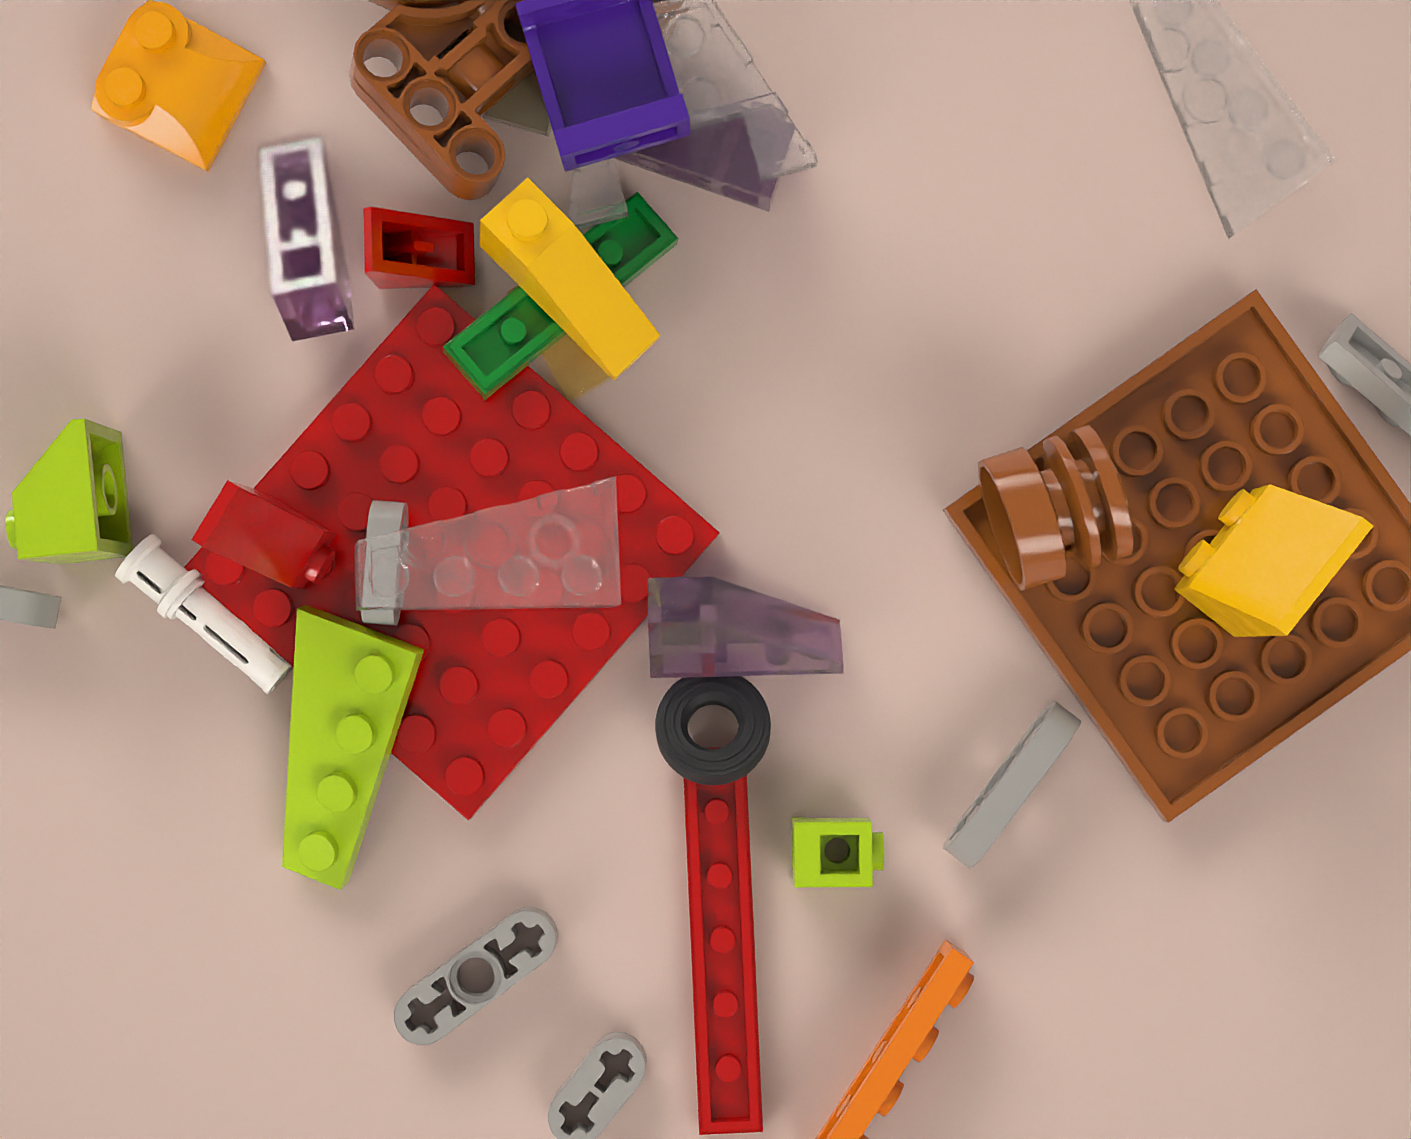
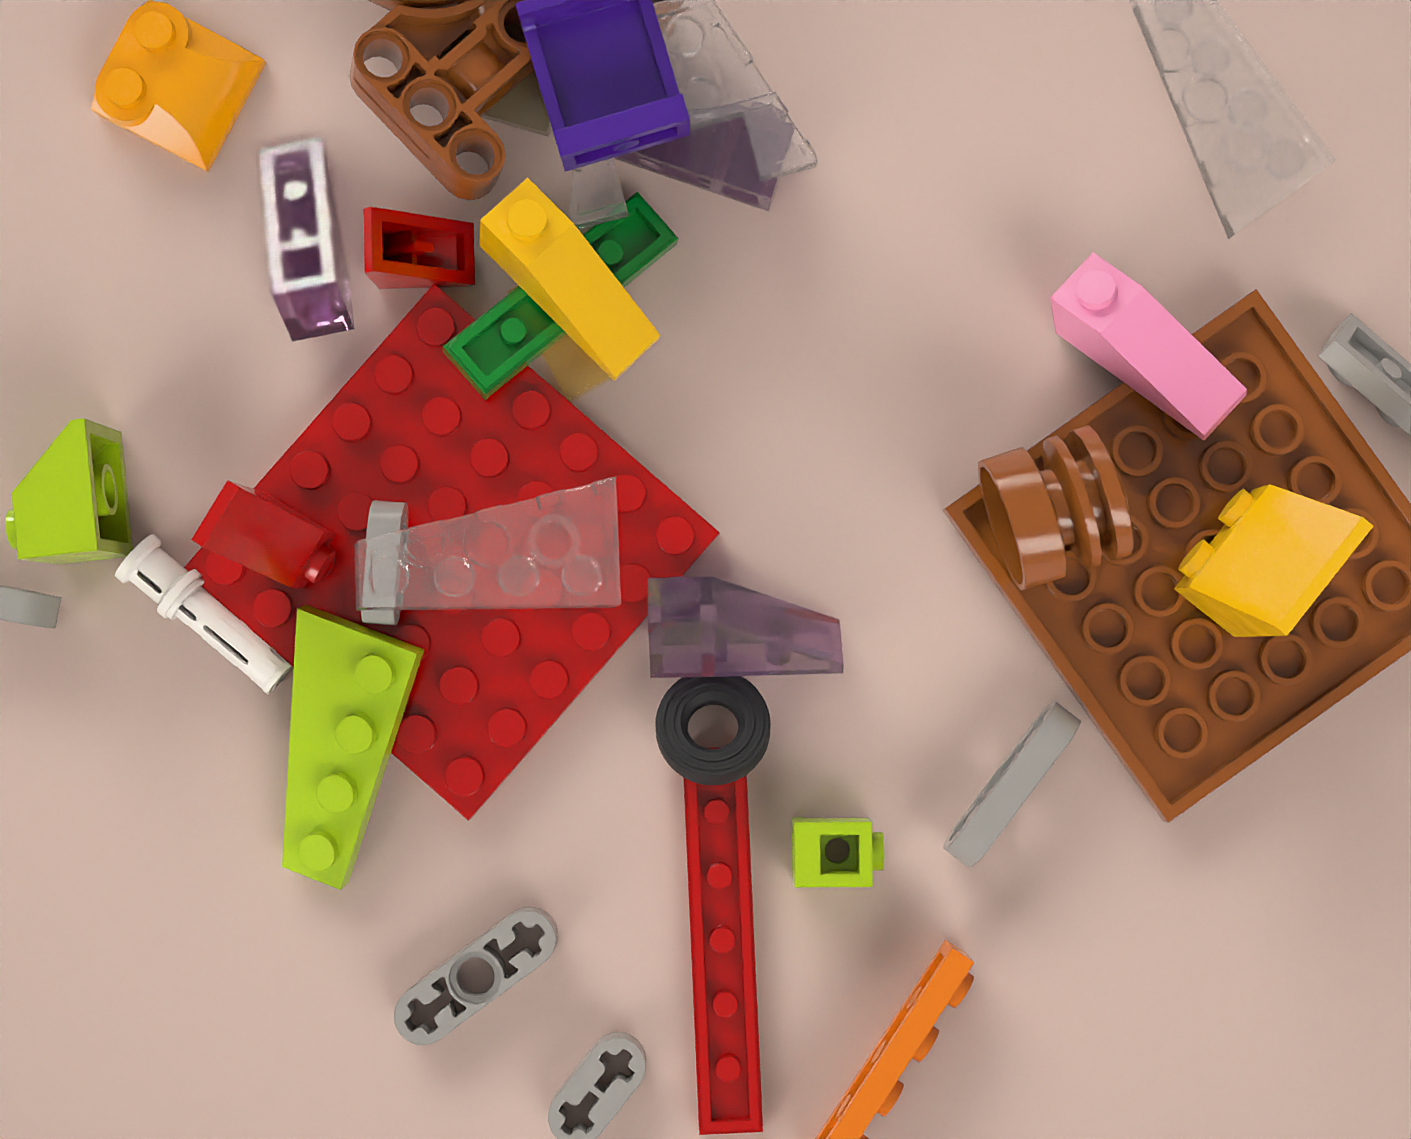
none -> bright pink slope [1050,252,1247,440]

